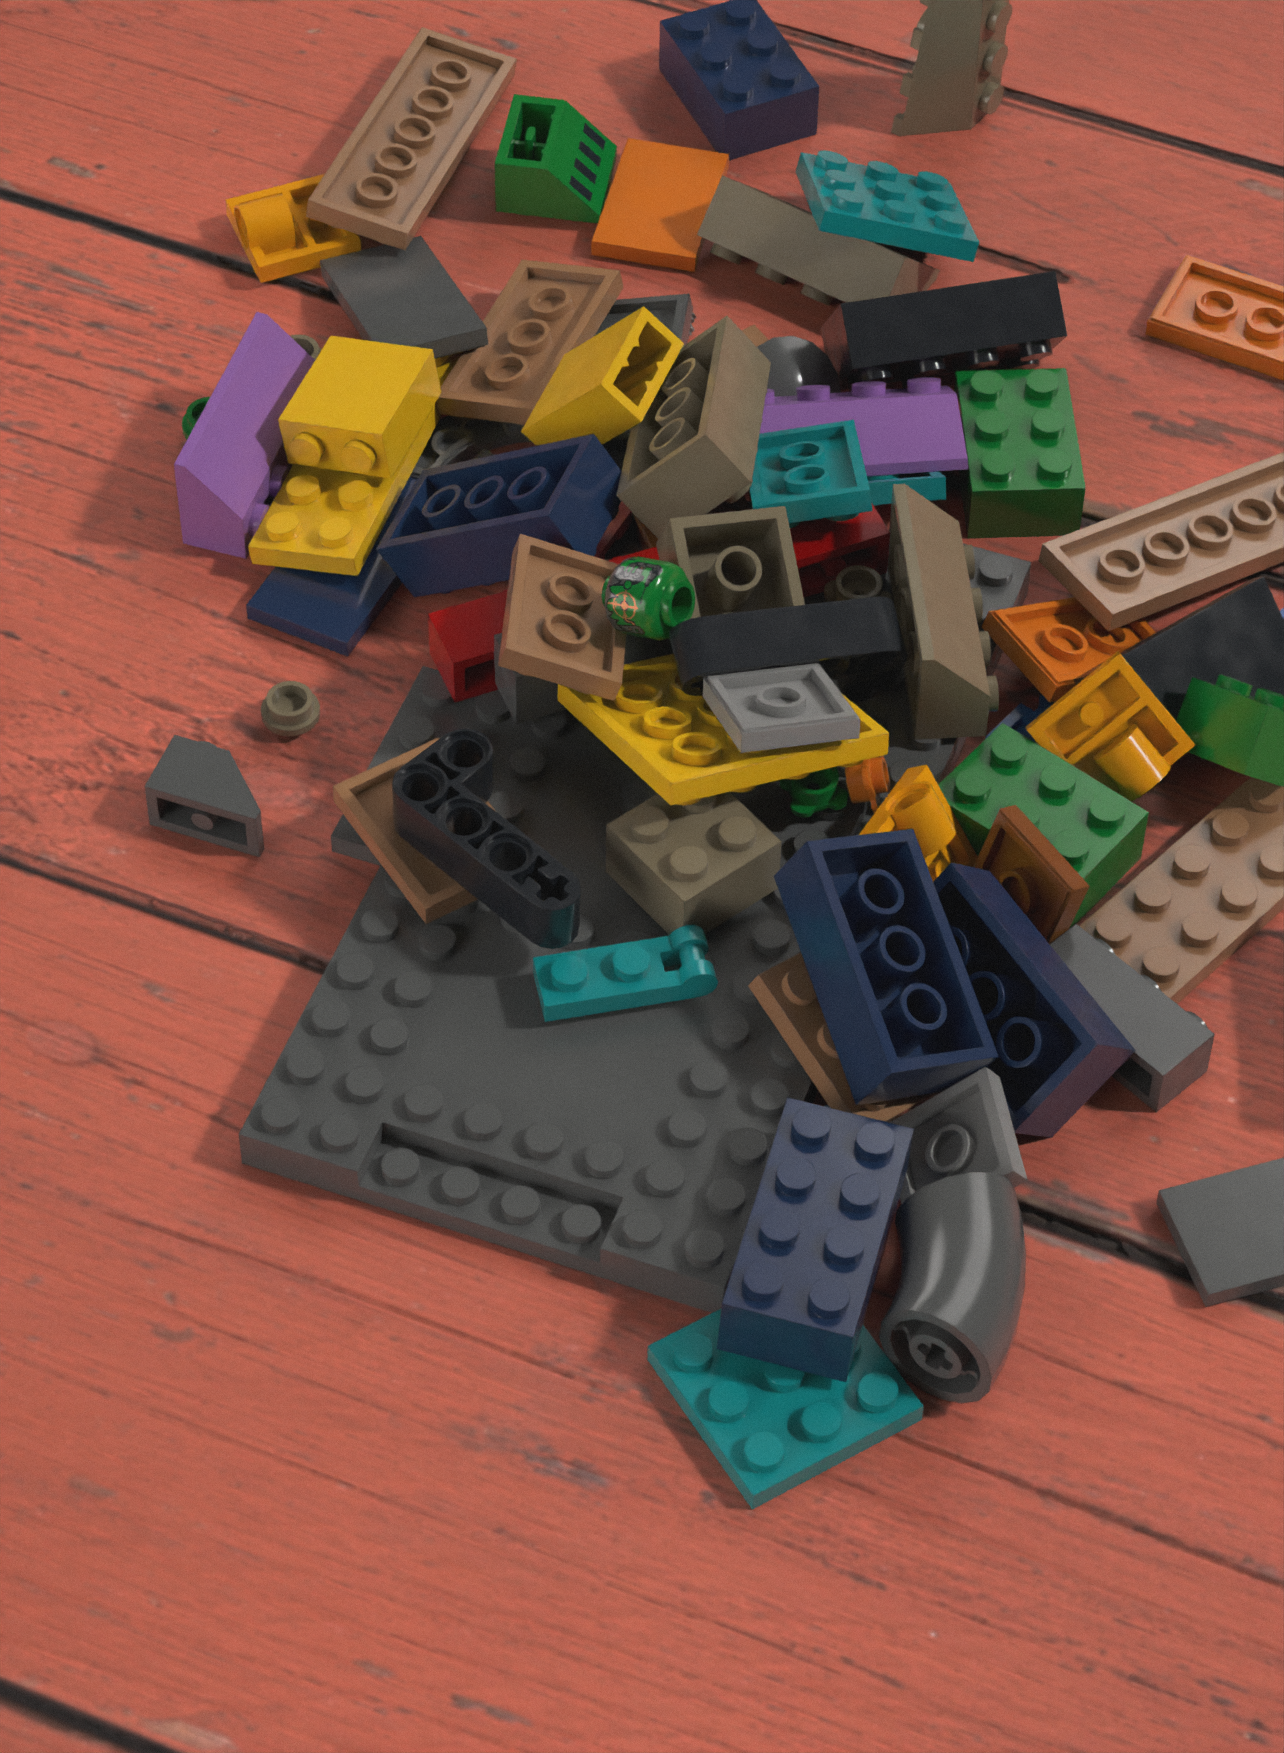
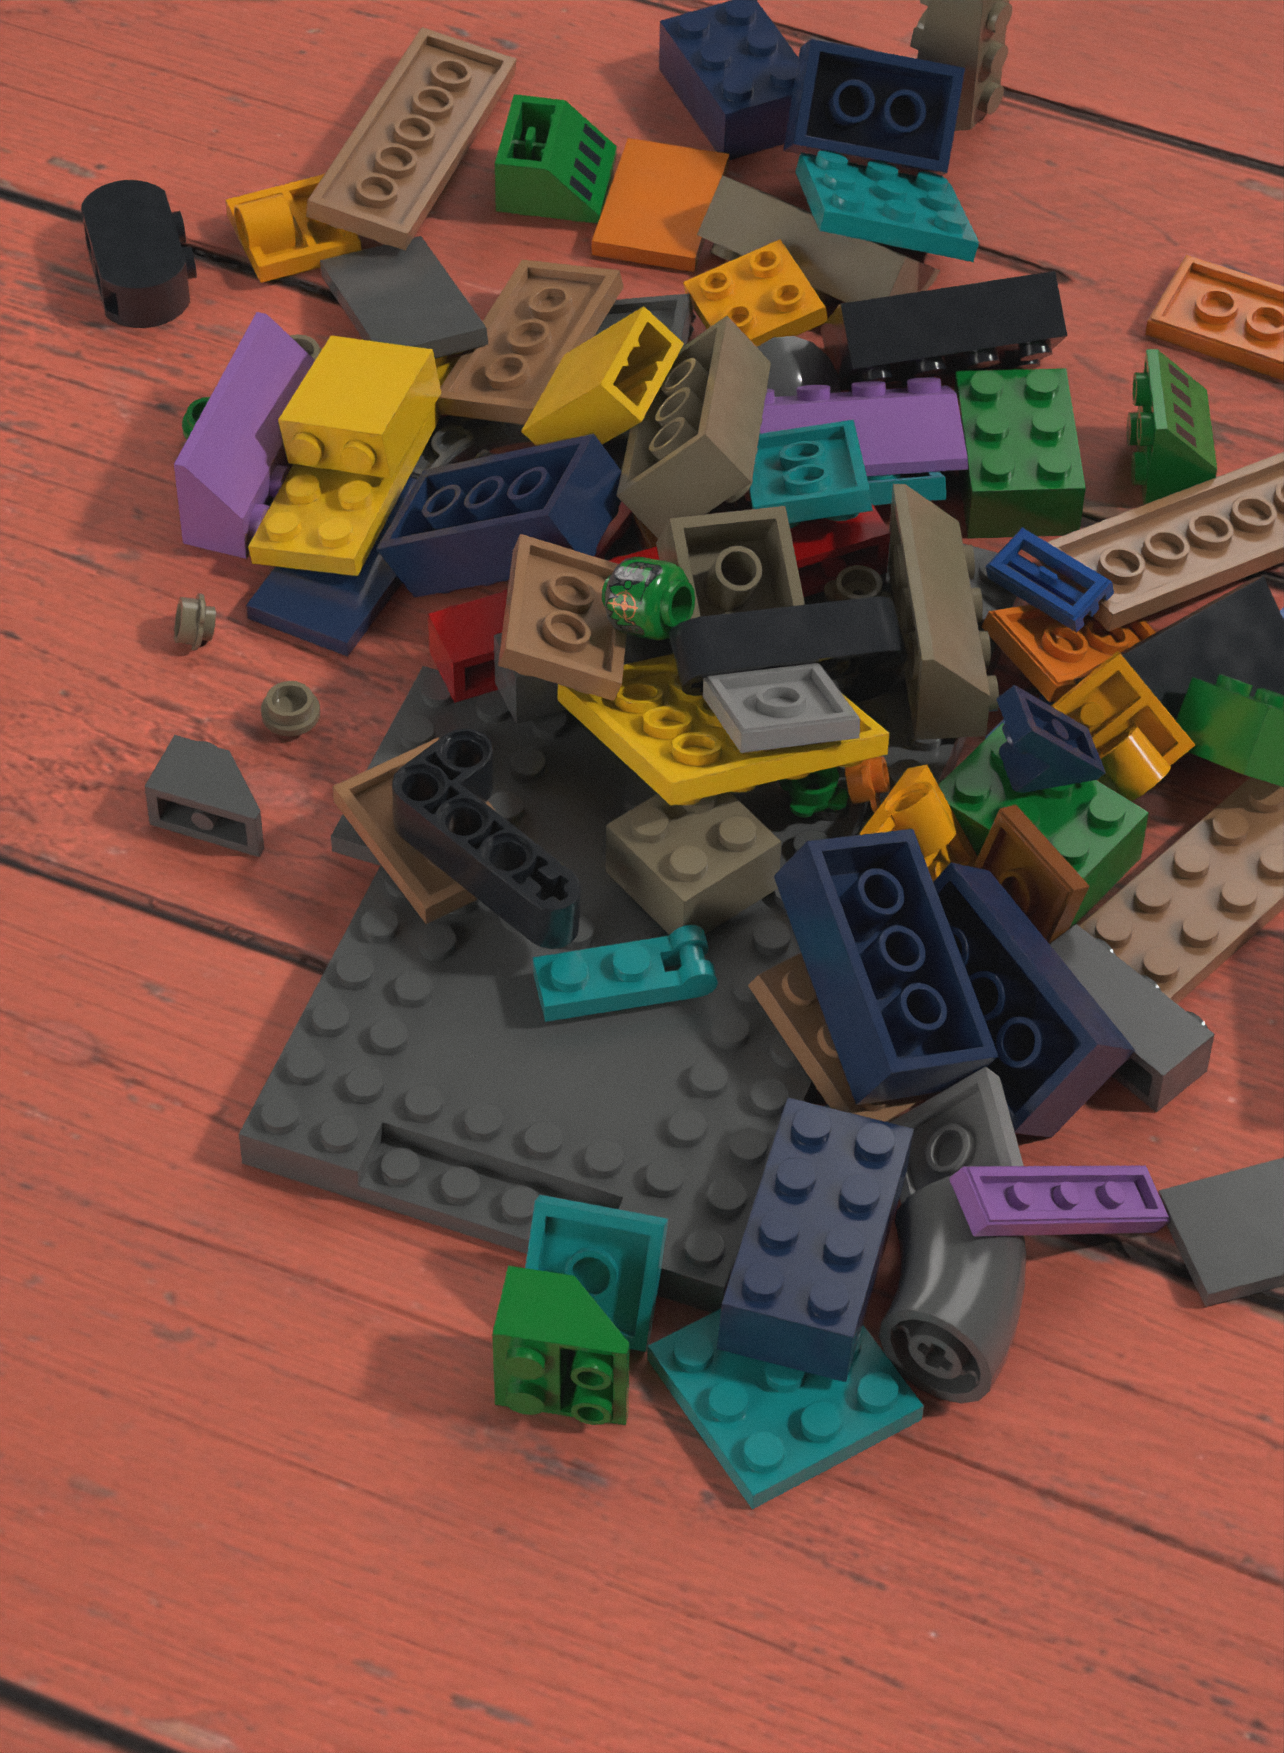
none -> black brick [81,180,197,328]
none -> dark tan plate [174,593,216,650]
none -> green slope [492,1266,629,1425]
none -> teal plate [525,1195,669,1352]
none -> light orange plate [683,239,828,347]
none -> dark blue brick [783,39,965,176]
none -> medium lavender tile [949,1165,1170,1237]
none -> blue tile [985,527,1114,633]
none -> dark blue slope [996,685,1106,793]
none -> green slope [1127,349,1217,505]

